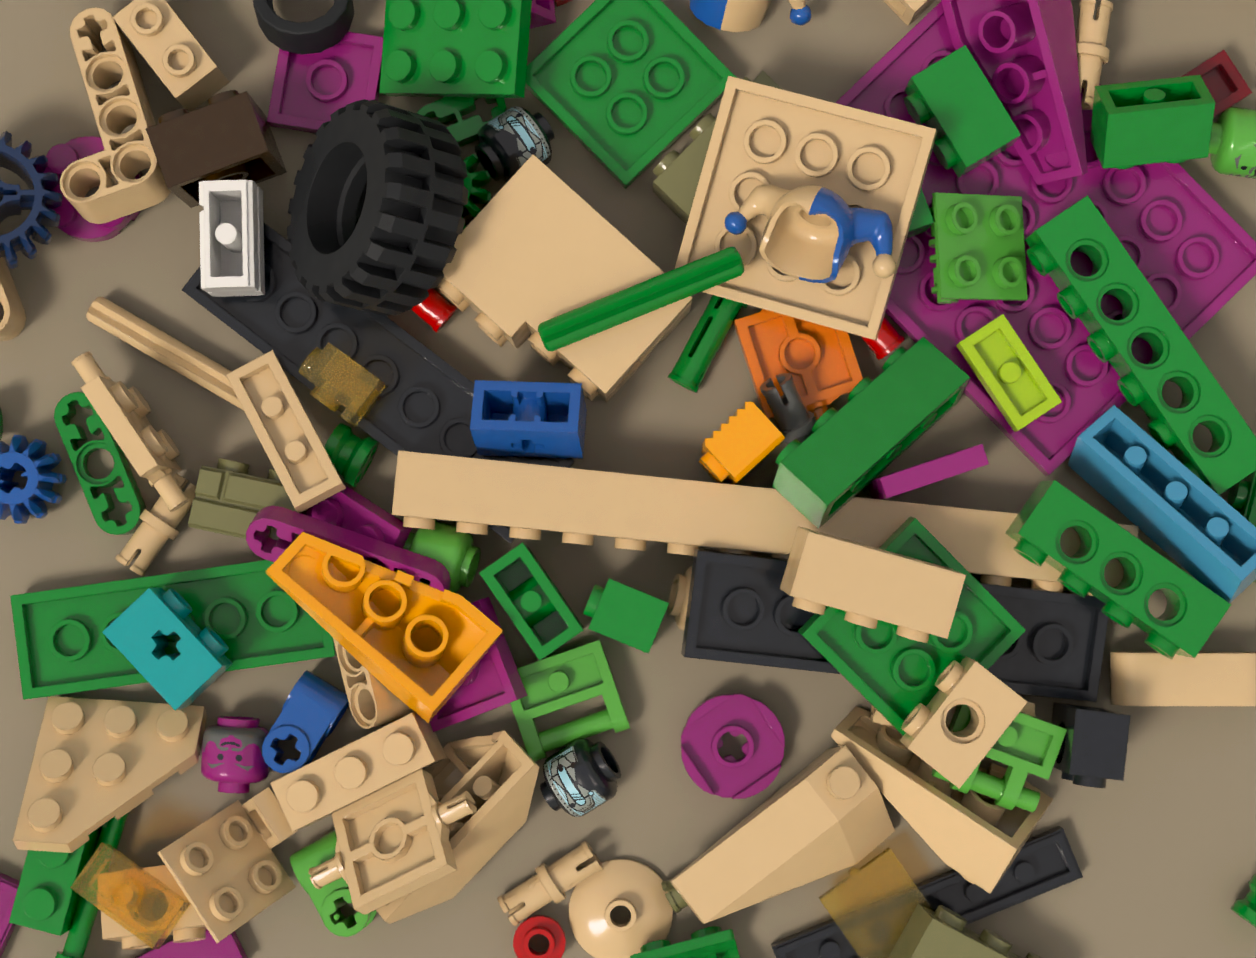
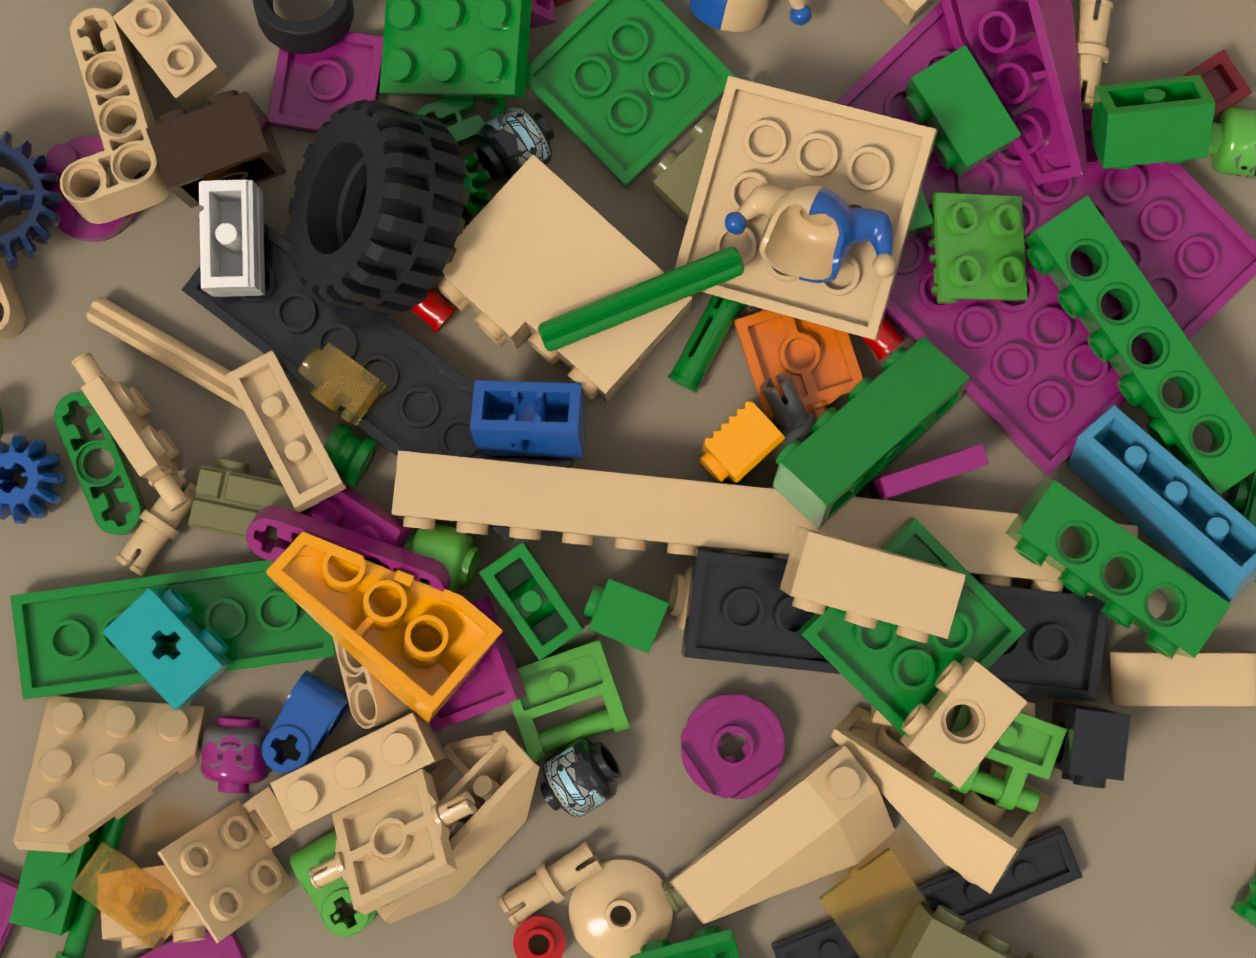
lime plate [956,314,1062,432] -> none

